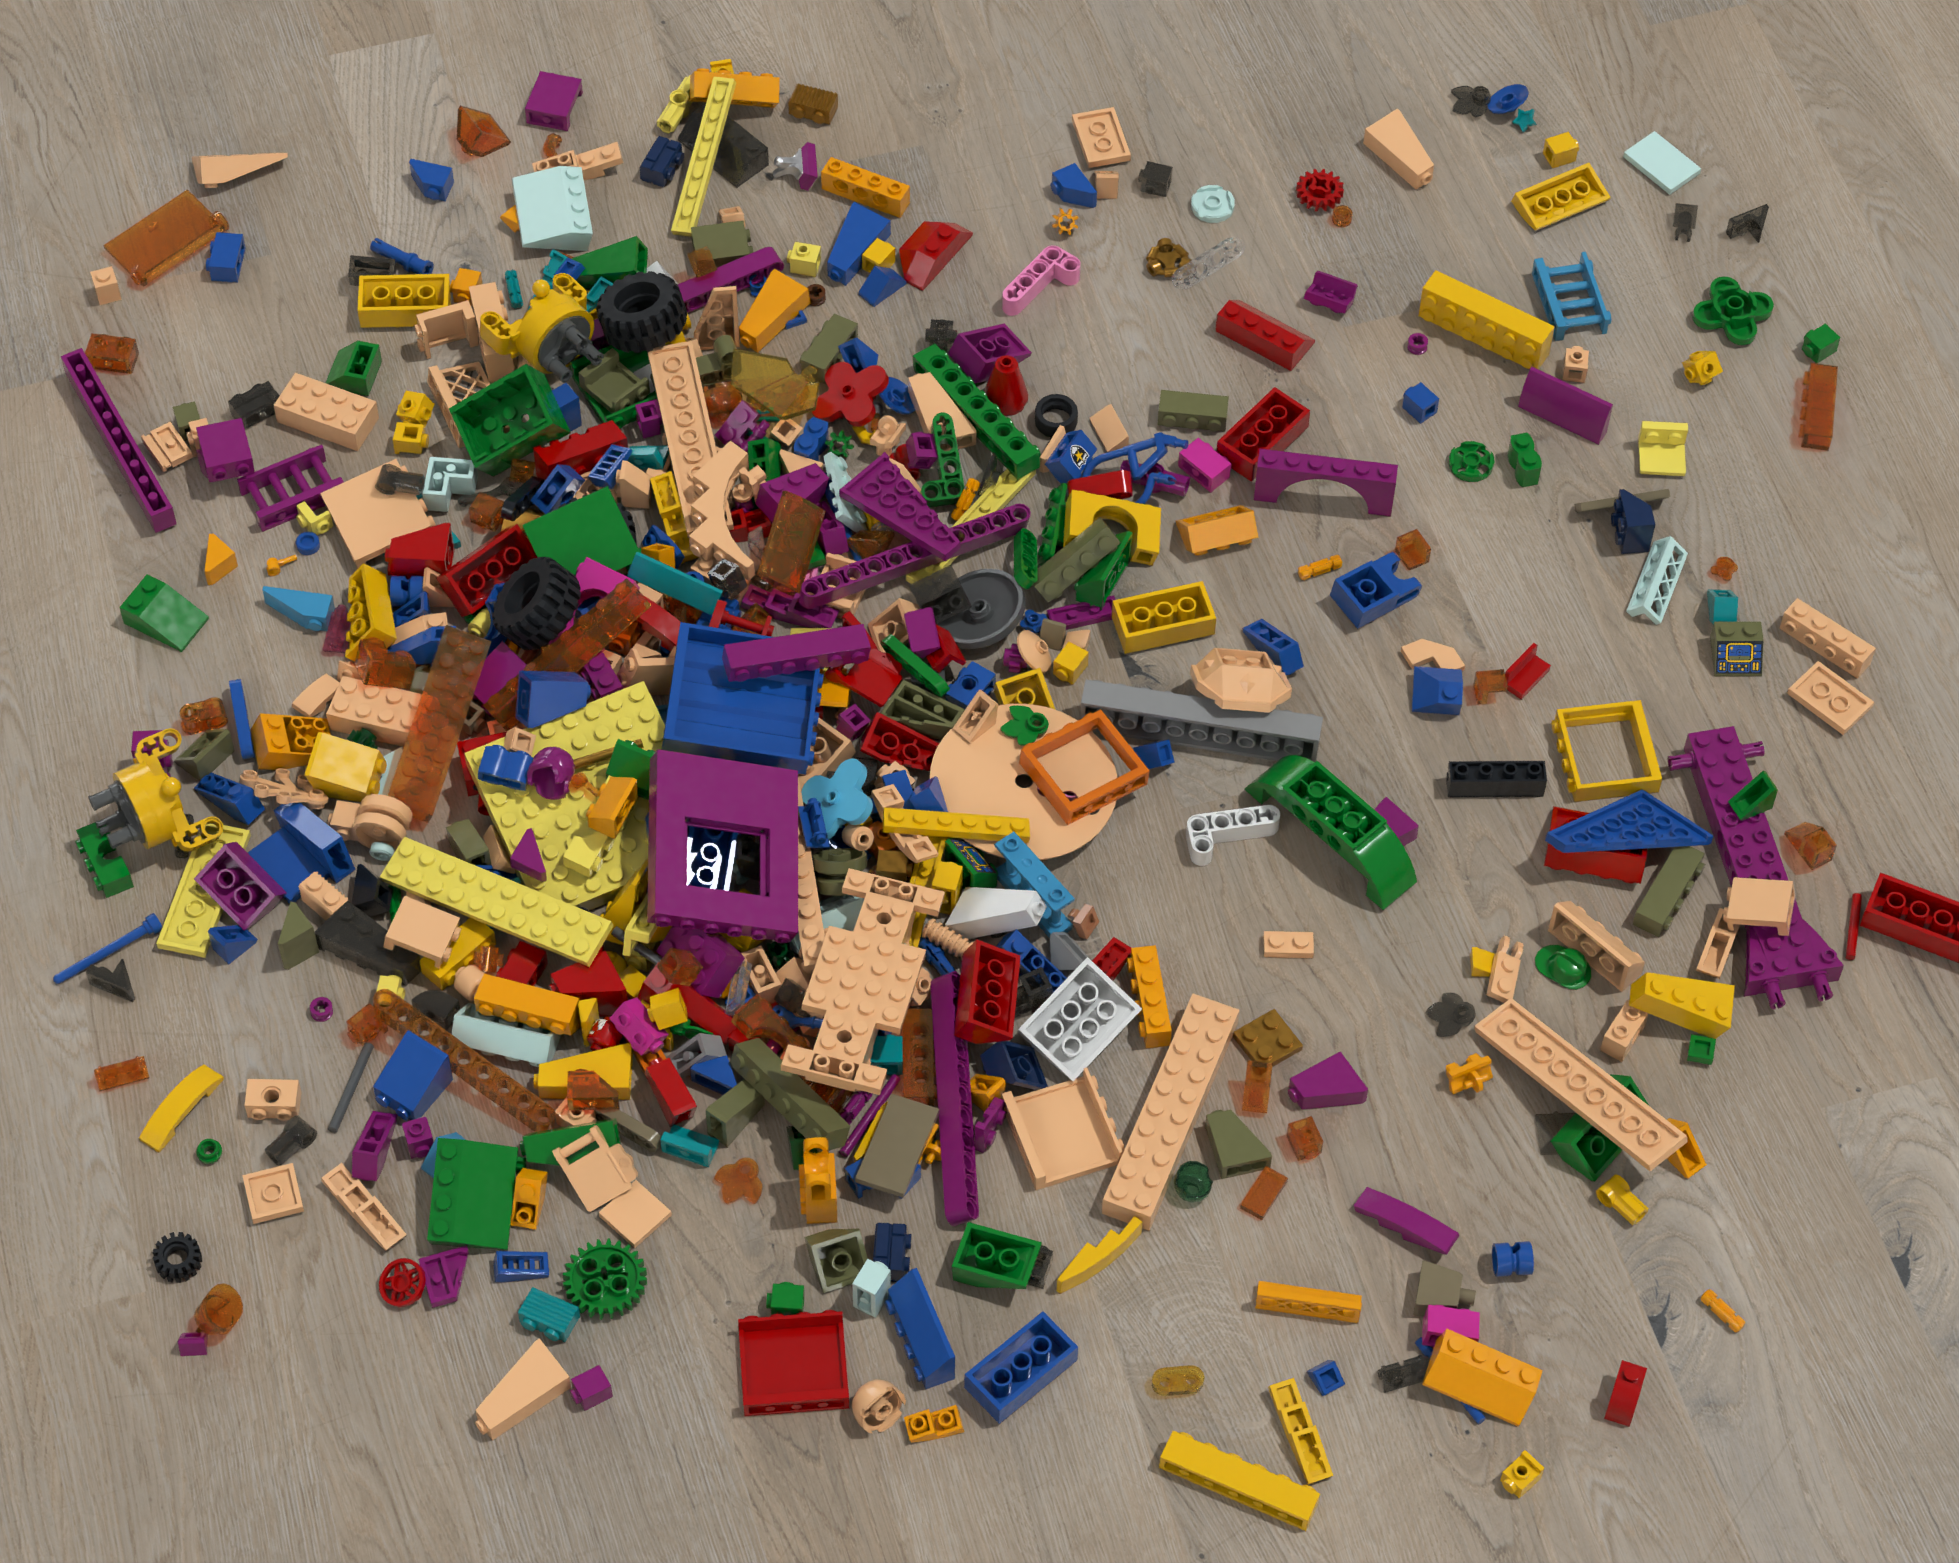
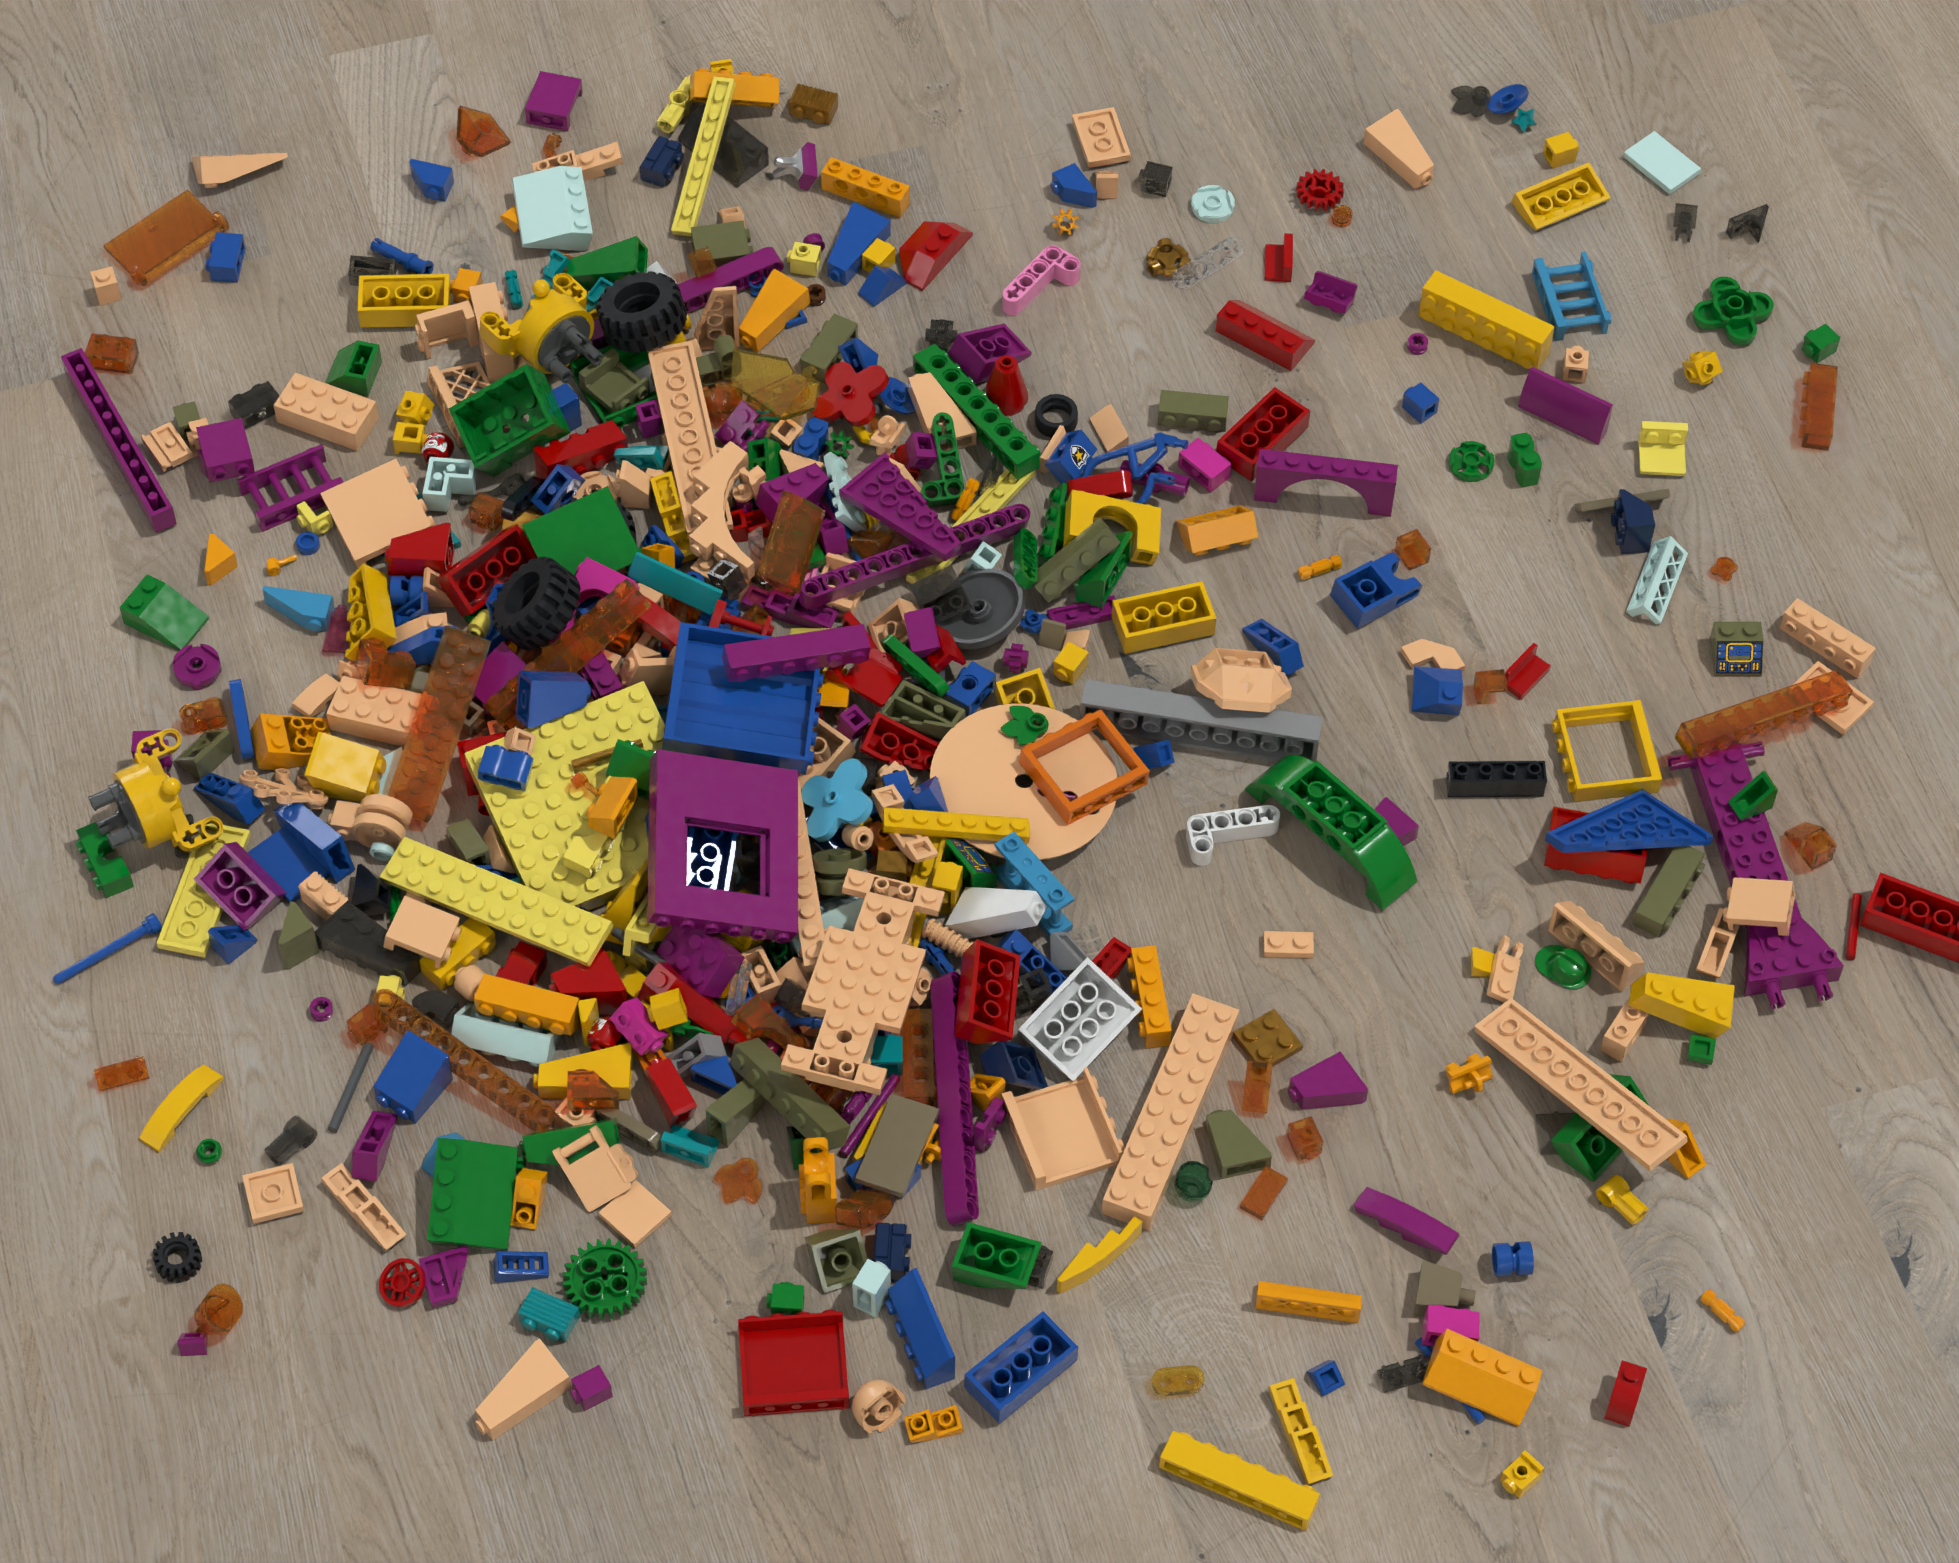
clear smoke slope [86,959,135,1002] -> none
light nougat brick [244,1079,301,1121] -> none
dark green gear [347,728,378,749] -> none
clear smoke piece [375,464,425,495] -> none
magenta bracket [402,1117,434,1159] -> none
clear orange gear [473,946,504,973] -> none
clear orange plate [509,458,535,483] -> none
magenta slope [510,828,547,882] -> none
magenta hair [527,747,575,800] -> none
blue tile [554,258,585,280] -> none
blue slope [588,445,632,489] -> none
clear orange brick [657,947,703,986] -> none
blue hinge [798,798,830,848] -> none
light nougat slope [953,690,998,743] -> none
light nougat dish [1017,630,1052,673] -> none
nougat tile [1068,904,1099,939] -> none
clear smoke plate [1426,992,1476,1037] -> none
teal slope [1707,589,1738,624] -> none
none -> magenta plate [173,644,222,690]
none -> red head [421,432,454,463]
none -> magenta bush [803,233,825,252]
none -> clear orange brick [835,1189,892,1229]
none -> light aqua brick [963,541,1002,574]
none -> red panel [1265,233,1293,282]
none -> clear orange brick [1675,670,1853,759]

